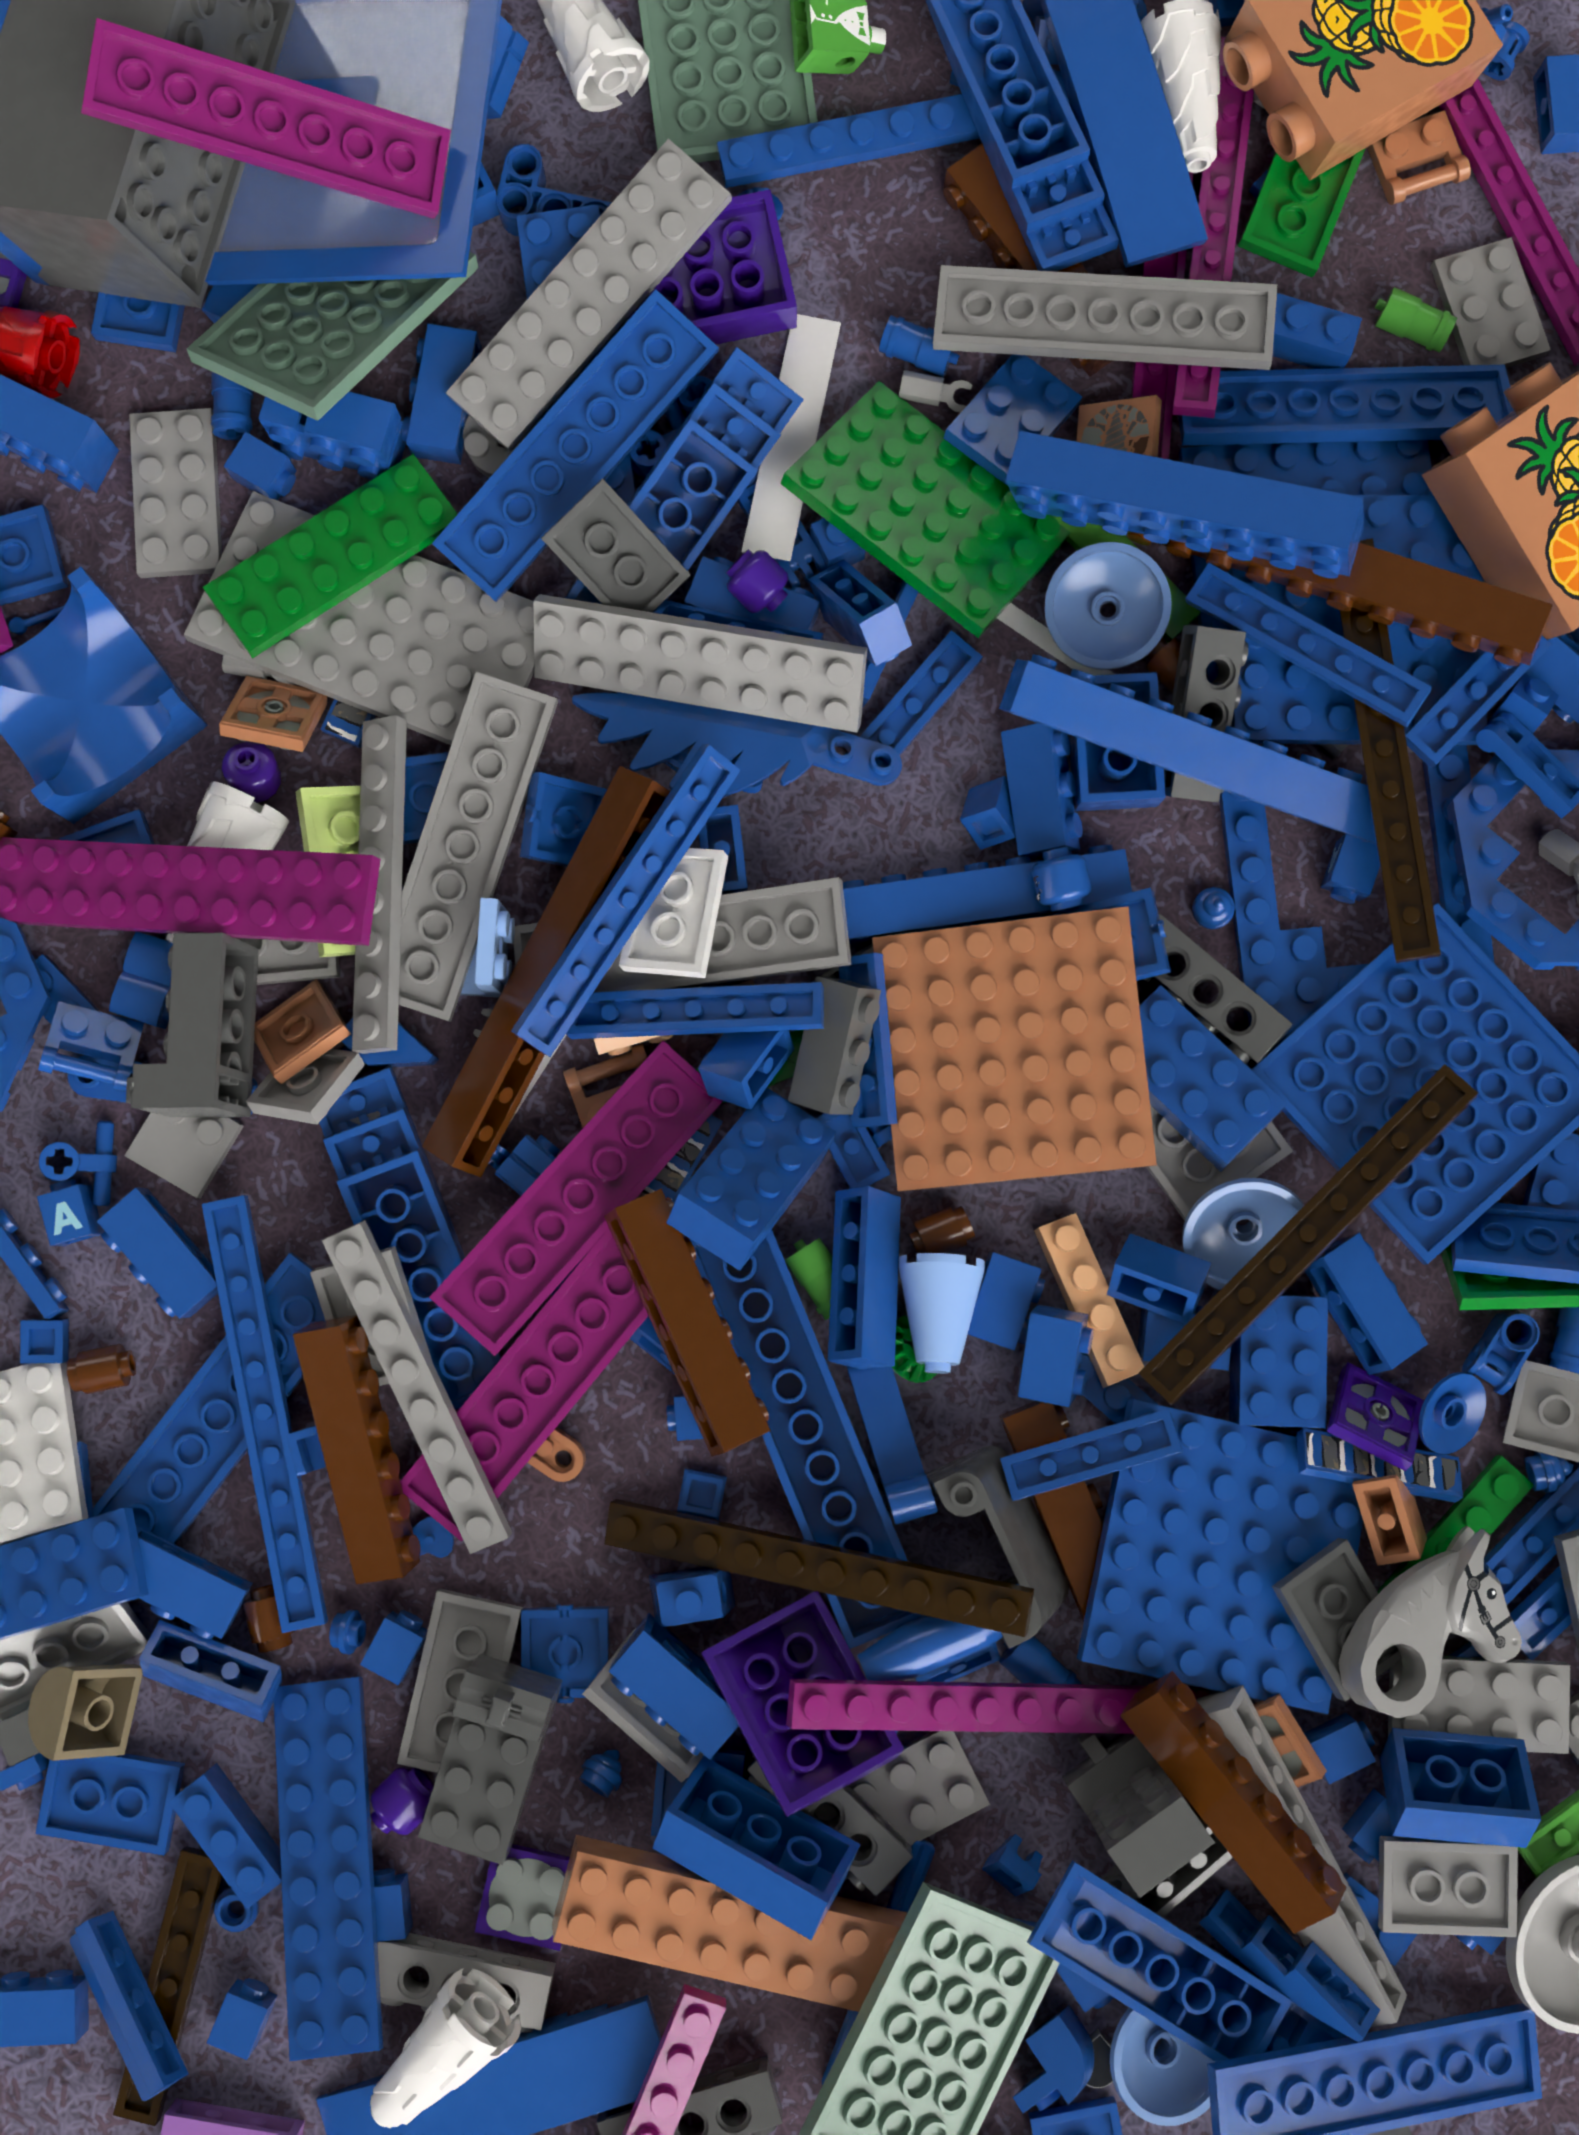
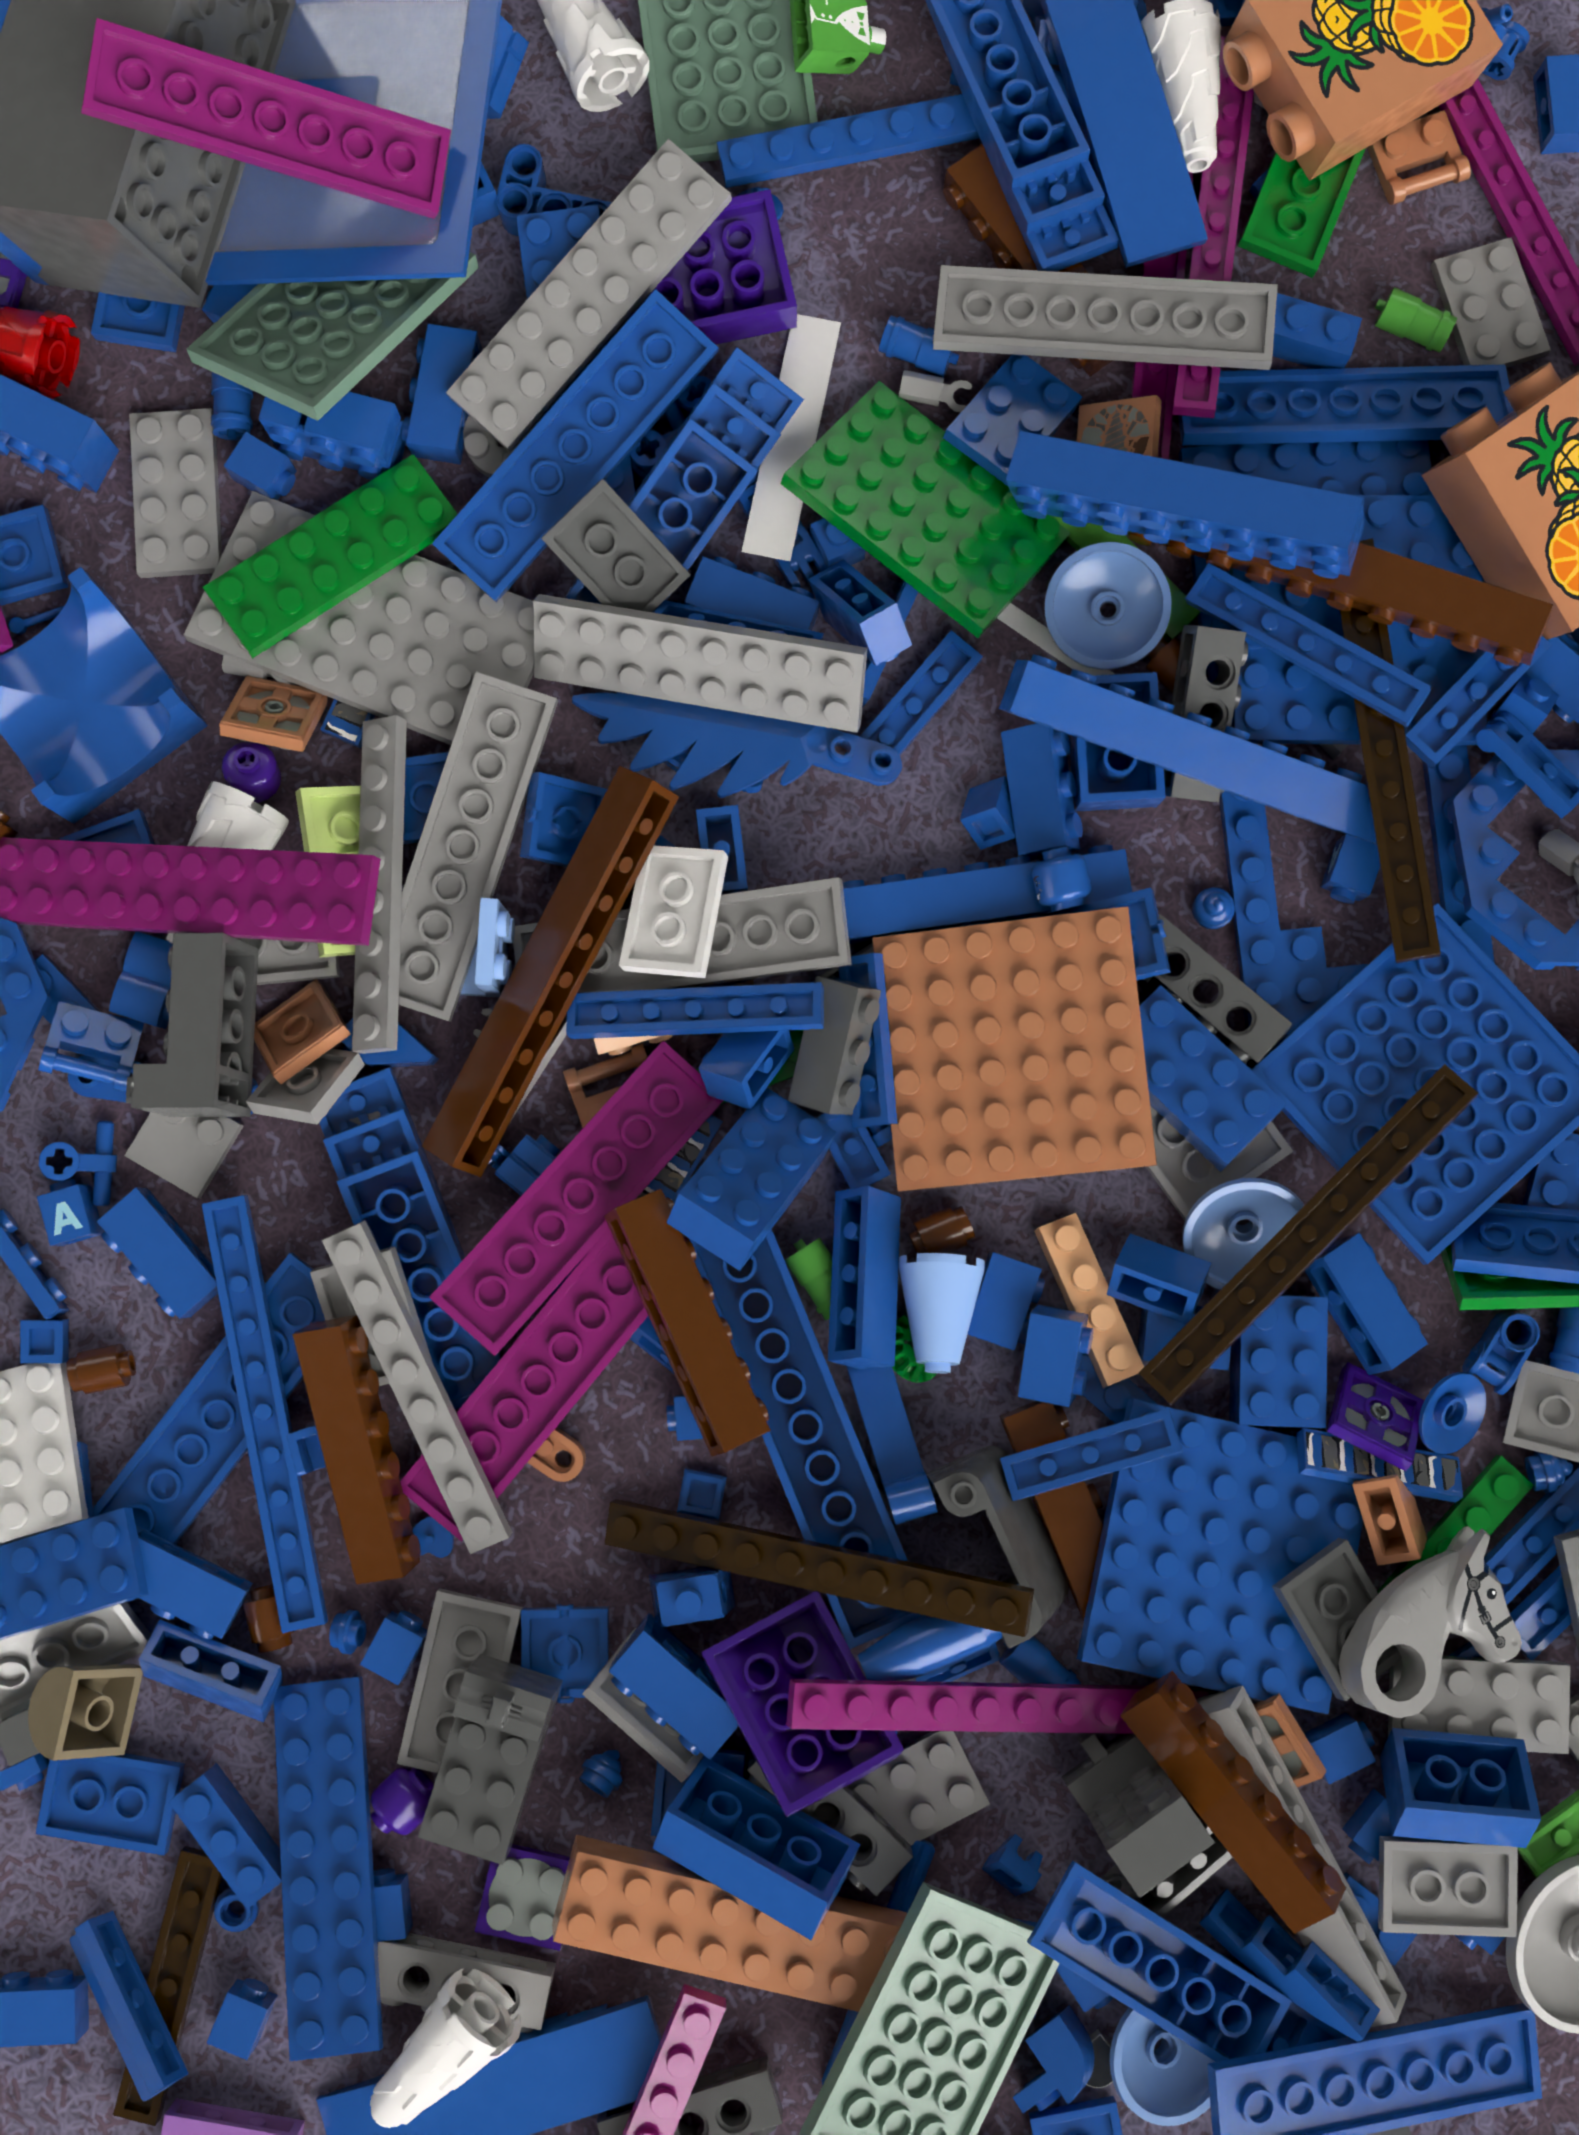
blue plate [511,744,740,1057] -> none
dark purple head [726,549,789,613] -> none

